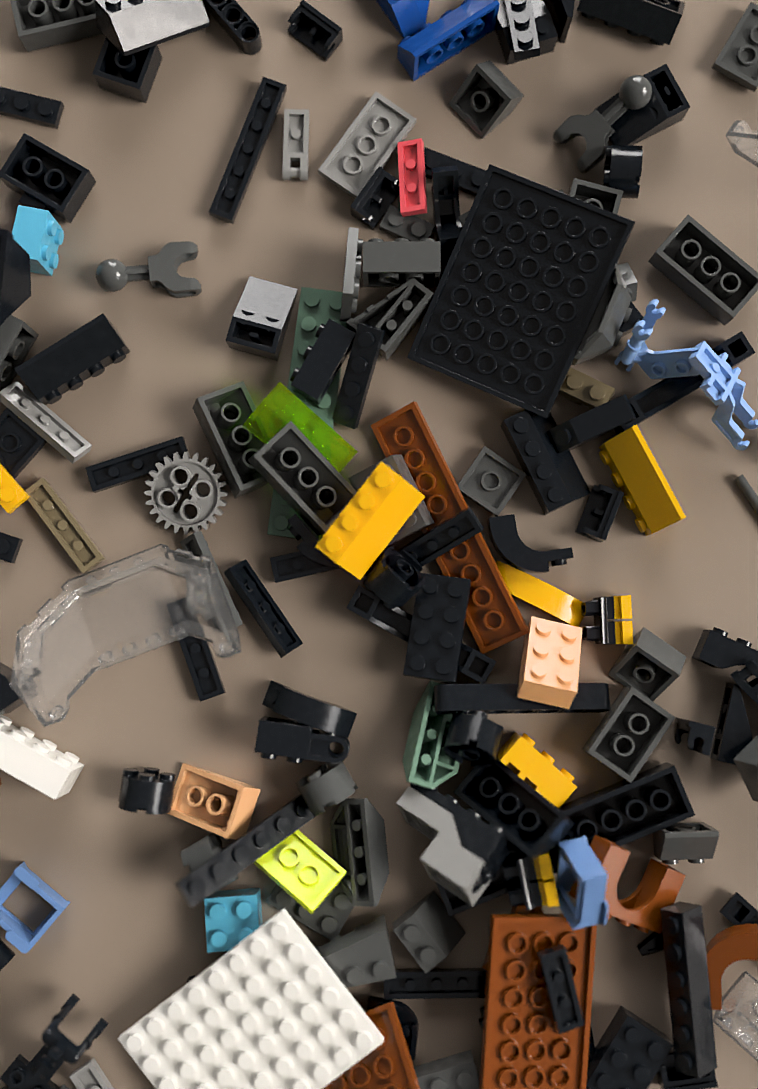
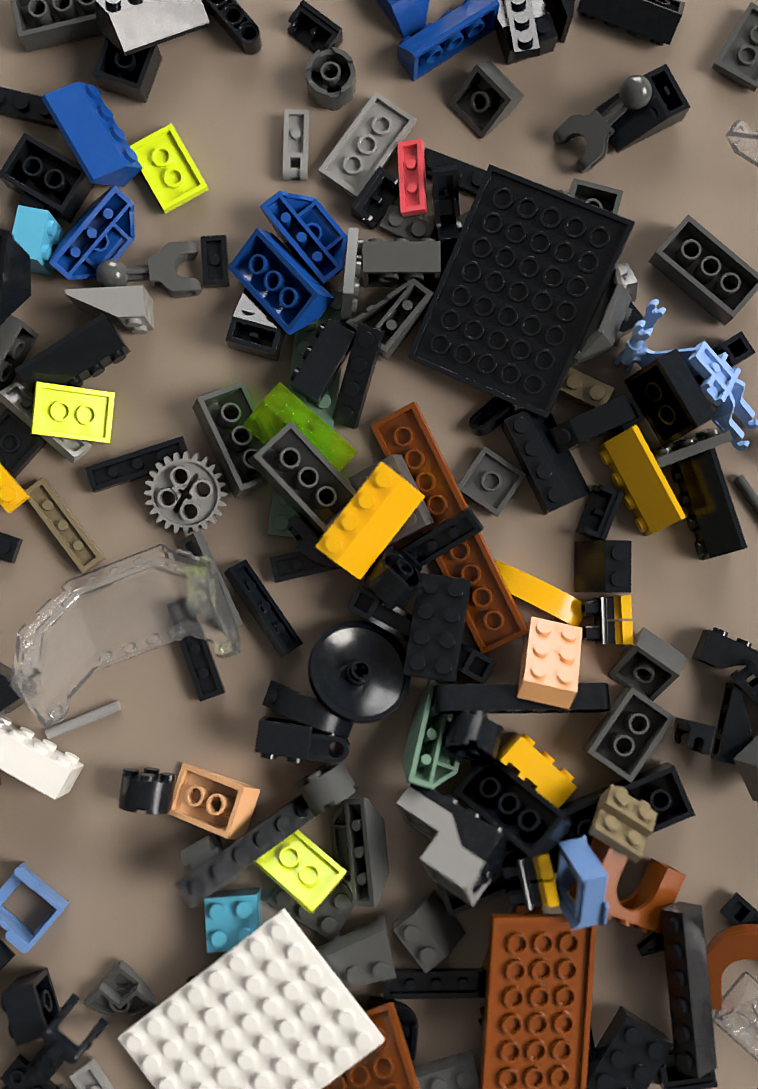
black plate [209,76,287,224] -> none
black arch [487,514,573,573] -> none
black plate [537,944,584,1034] -> none
black brick [603,145,643,199] -> none
dark grey slope [653,822,719,864] -> none
none -> black brick [0,967,61,1047]
none -> neon yellow plate [30,382,115,443]
none -> blue slope [41,82,143,187]
none -> light grey bar [45,701,122,739]
none -> blue wedge [48,185,135,280]
none -> light grey slope [65,285,154,334]
none -> dark grey brick [83,960,157,1017]
none -> neon yellow plate [130,123,209,214]
none -> black plate [201,235,230,288]
none -> blue slope [228,228,335,335]
none -> blue wedge [260,191,348,285]
none -> dark grey brick [306,47,356,111]
none -> black dish [308,620,411,724]
none -> black plate [469,396,515,436]
none -> black slope [574,540,632,594]
none -> dark tan plate [589,784,657,863]
none -> black brick [624,348,717,447]
none -> dark grey plate [651,428,733,468]
none -> black slope [671,448,747,560]

